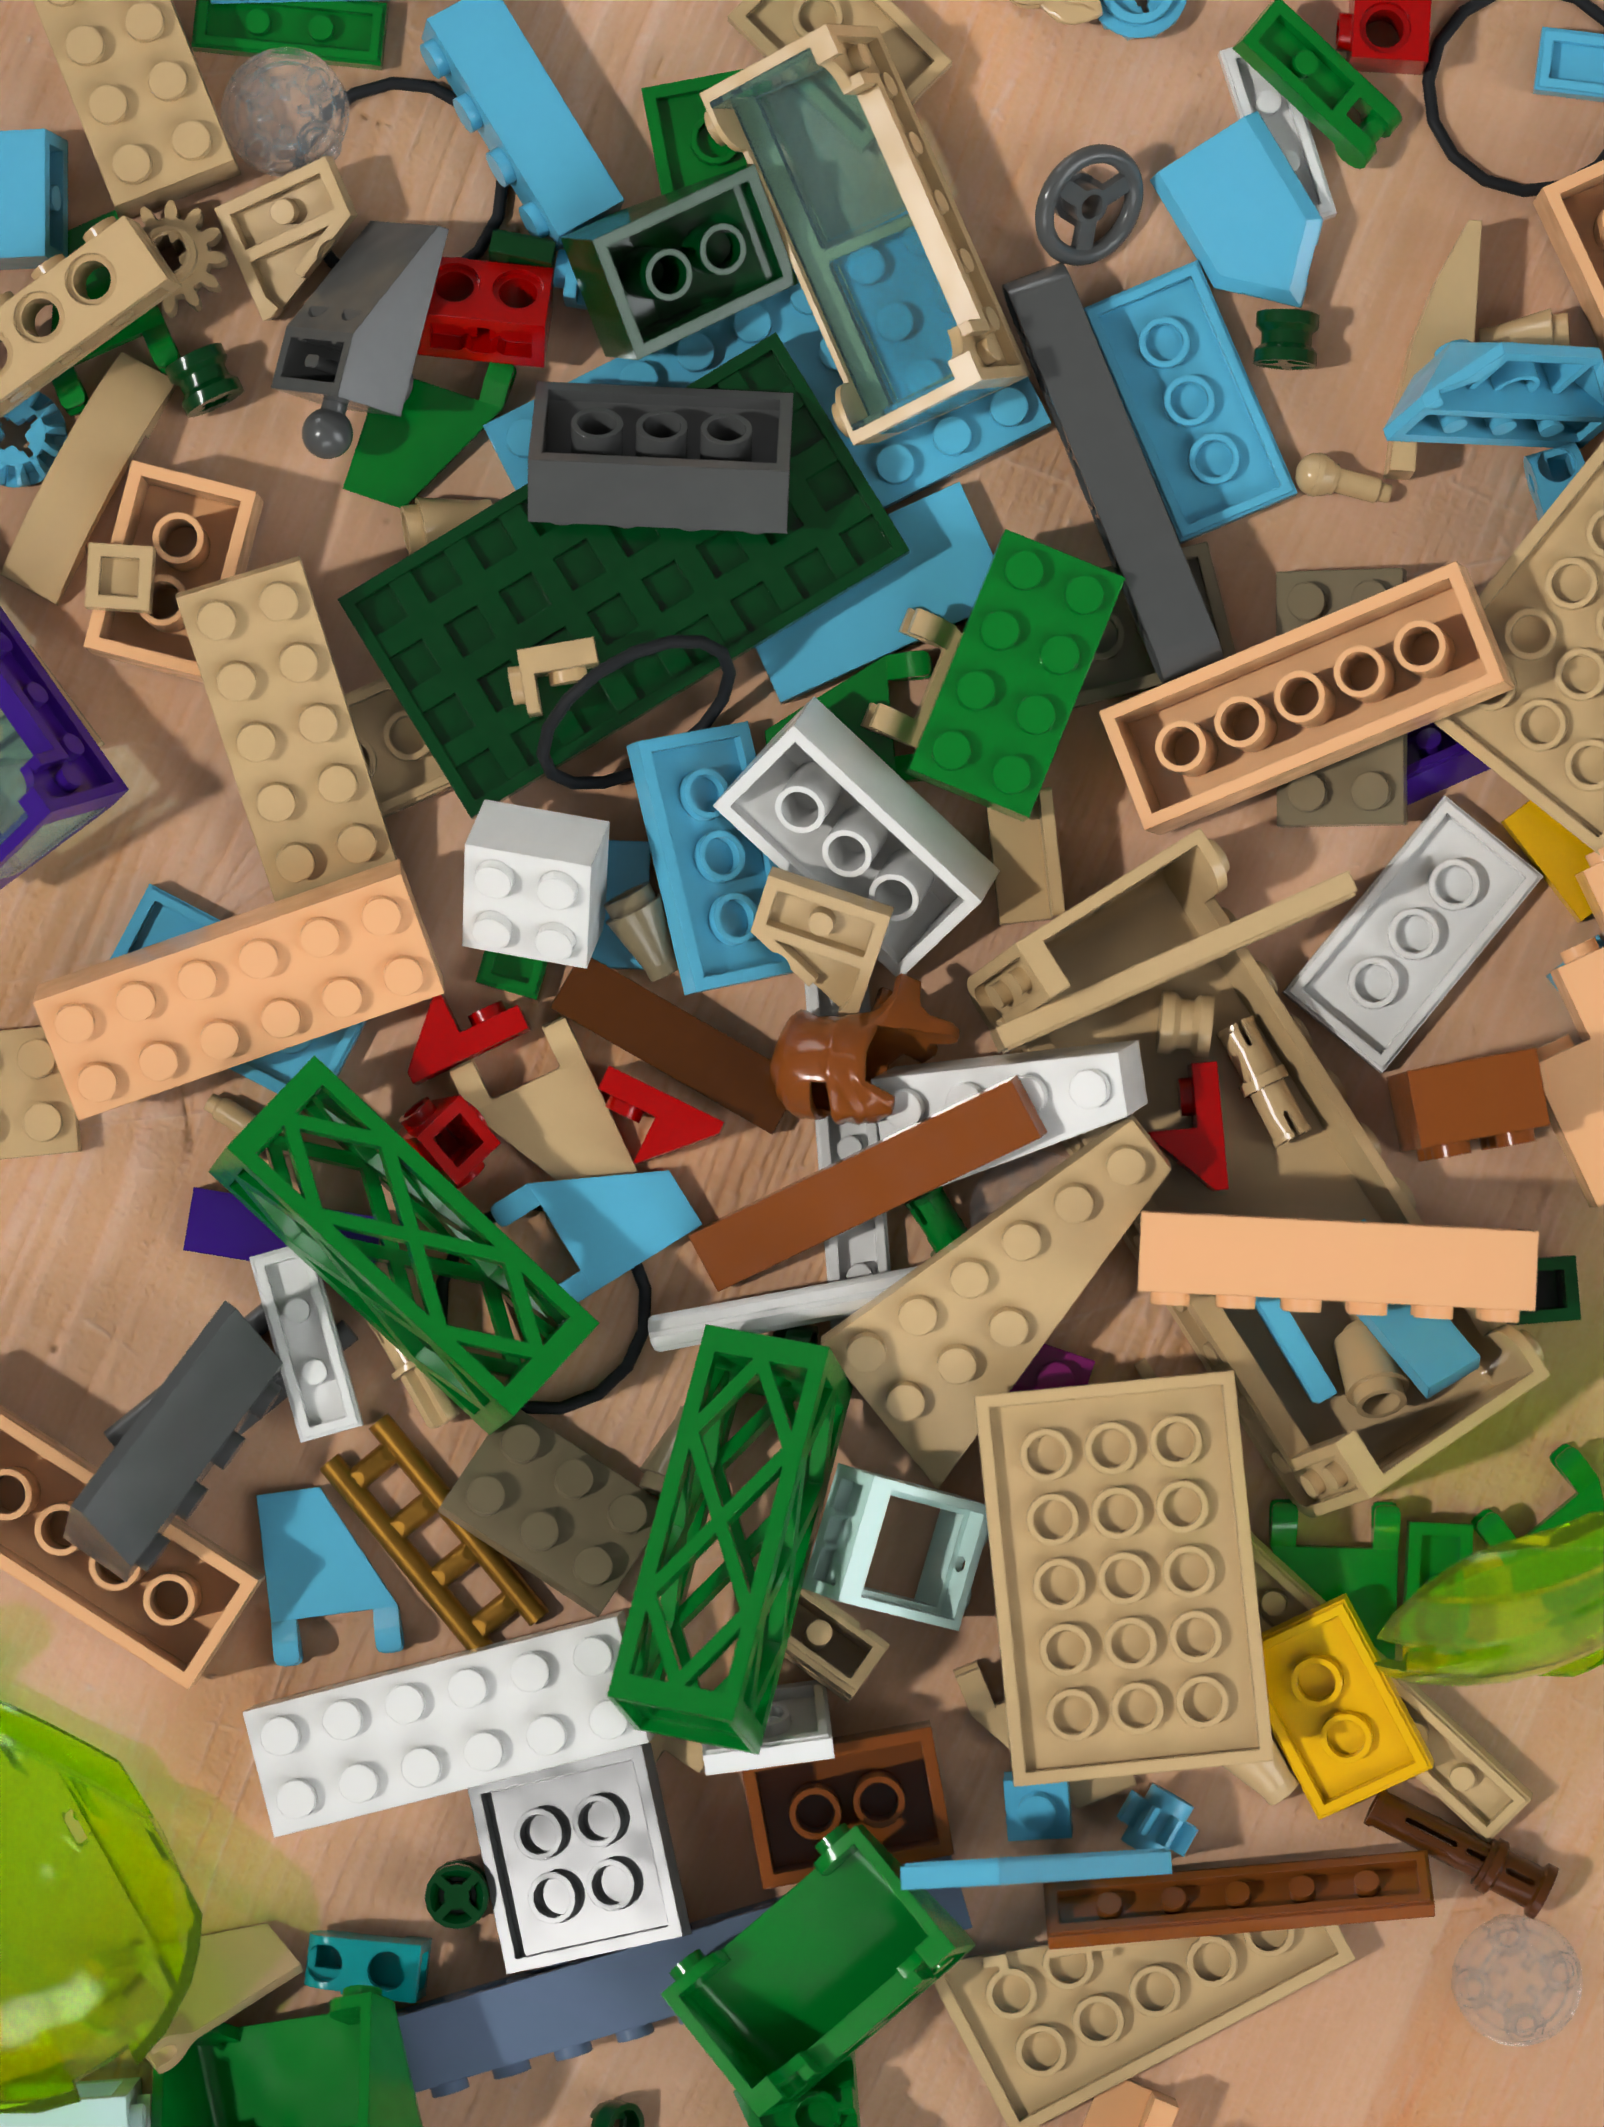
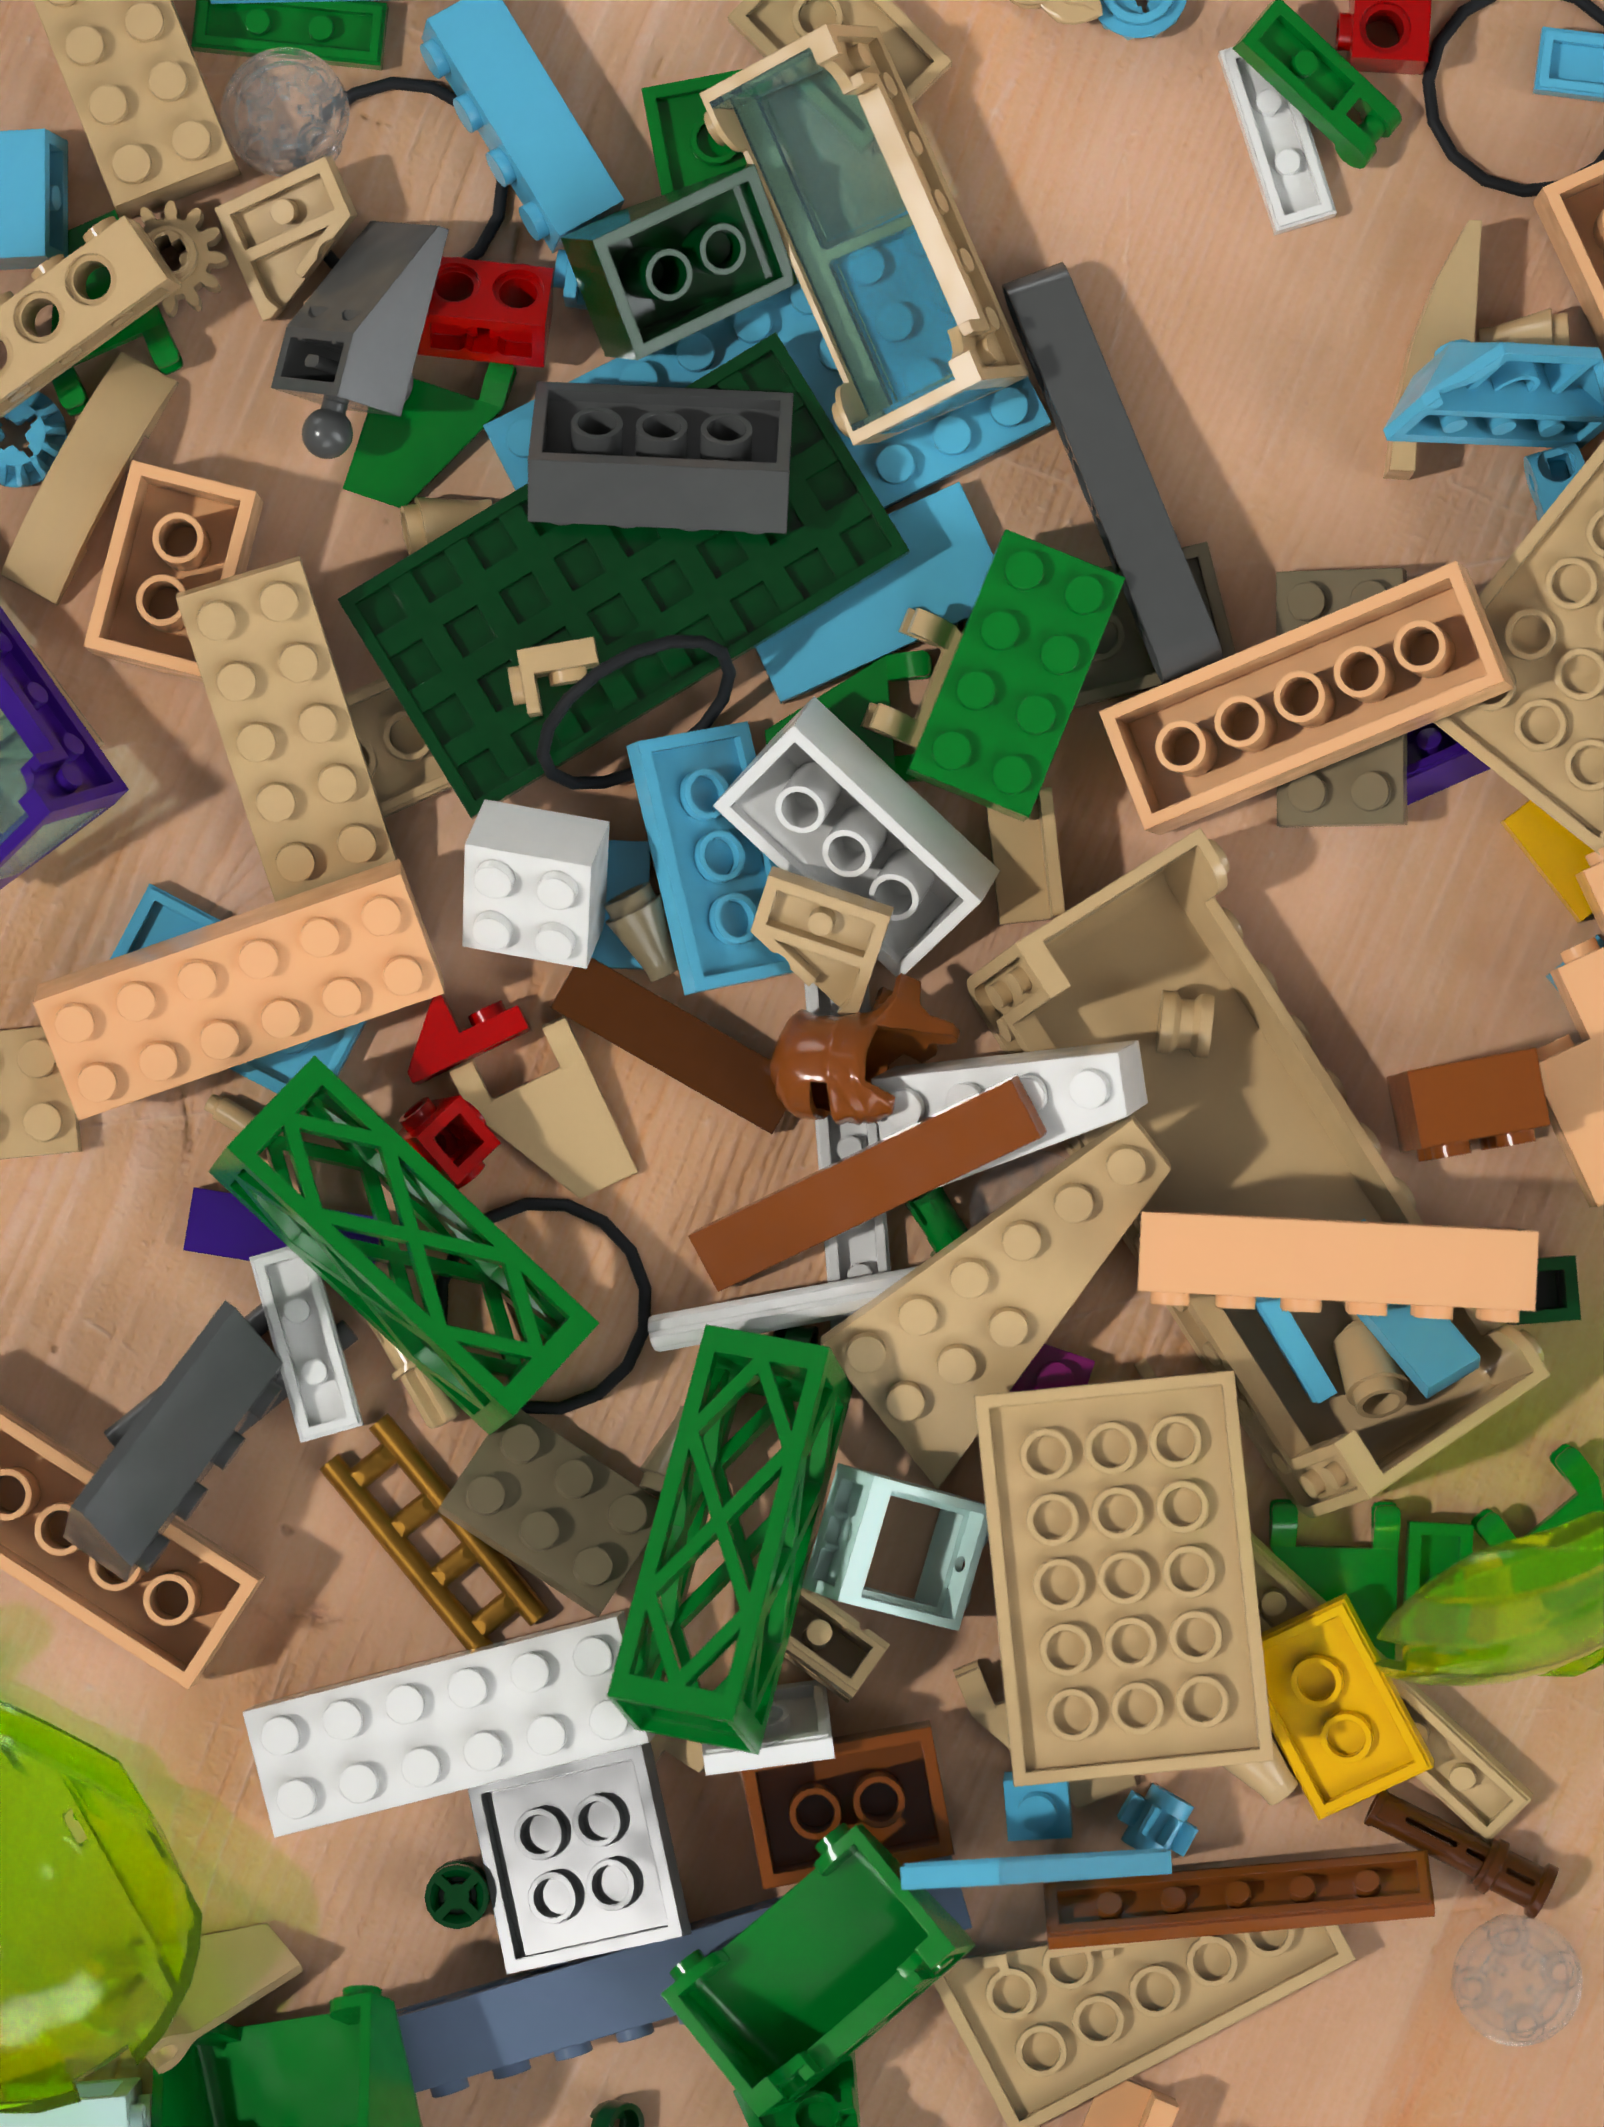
tan plate [84,542,156,614] -> none
dark green wheel [165,343,244,417] -> none
medium azure flag [256,1487,405,1667] -> none
teal leg [304,1930,432,2003] -> none
green tile [476,951,549,1001] -> none
dark green tile [489,229,556,271] -> none
medium azure flag [490,1170,703,1302] -> none
red slope [598,1066,725,1165] -> none
tan tile [990,870,1358,1055] -> none
dark grey piece [1035,144,1143,266] -> none
medium azure tile [1084,260,1298,544] -> none
red slope [1147,1061,1229,1191] -> none
medium azure tile [1150,111,1323,308] -> none
tan pin [1216,1015,1312,1148] -> none
dark green wheel [1253,309,1320,370] -> none
white tile [1282,796,1543,1073] -> none
tan piece [1295,453,1392,503] -> none

